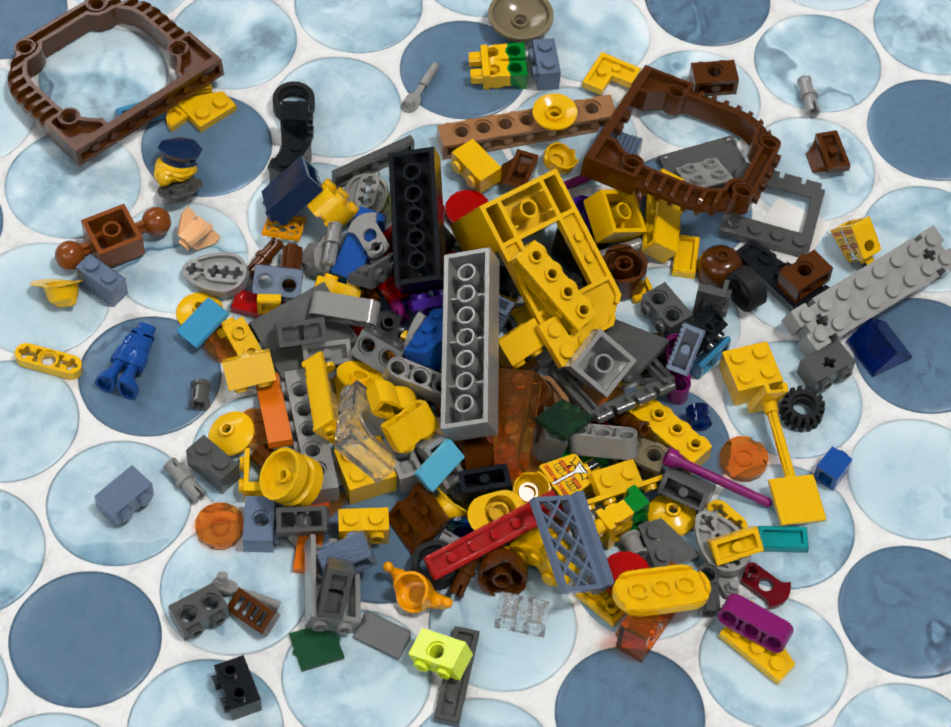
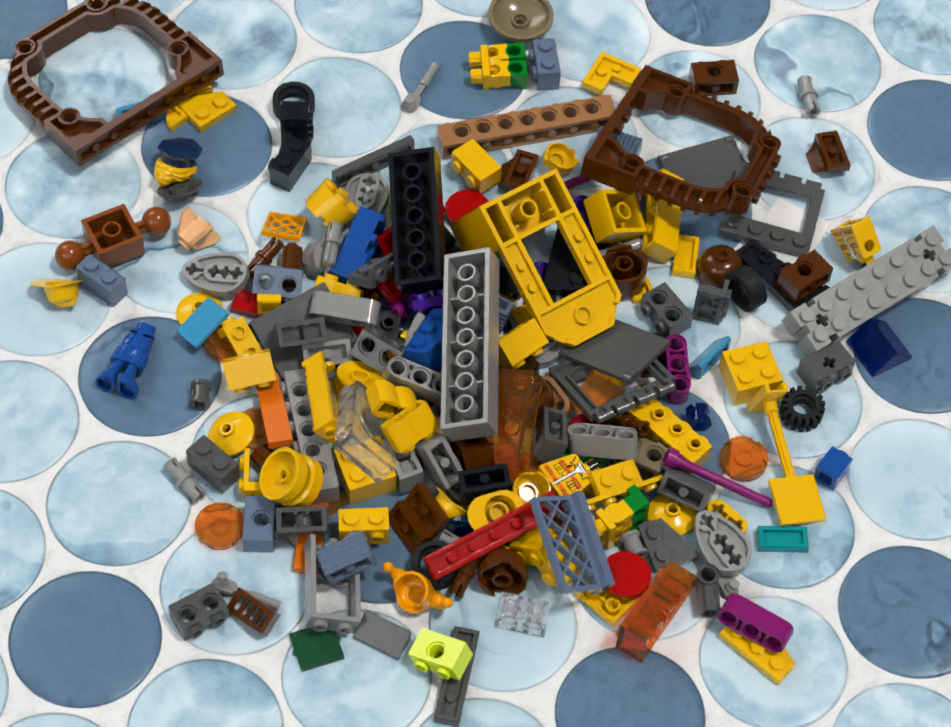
yellow beam [15,343,83,380] -> none
sand blue brick [94,465,154,526] -> none
black brick [211,655,262,721] -> none
dark blue brick [261,155,323,226] -> none
dark grey brick [316,557,354,621] -> none
light grey piece [348,212,391,259] -> none
medium azure tile [414,439,465,492] -> none
yellow brick [507,240,597,335] -> none
yellow dish [532,93,577,131] -> none
clear green piece [534,398,593,440] -> none
yellow plate [535,315,592,369] -> none
light grey slope [564,329,637,398] -> none
yellow tile [612,564,711,617] -> none
sand blue brick [666,322,706,376] -> none
light grey hinge [675,158,733,188] -> none
black brick [676,305,728,357] -> none
yellow slope [706,525,764,566] -> none
dark red piece [741,562,791,610] -> none

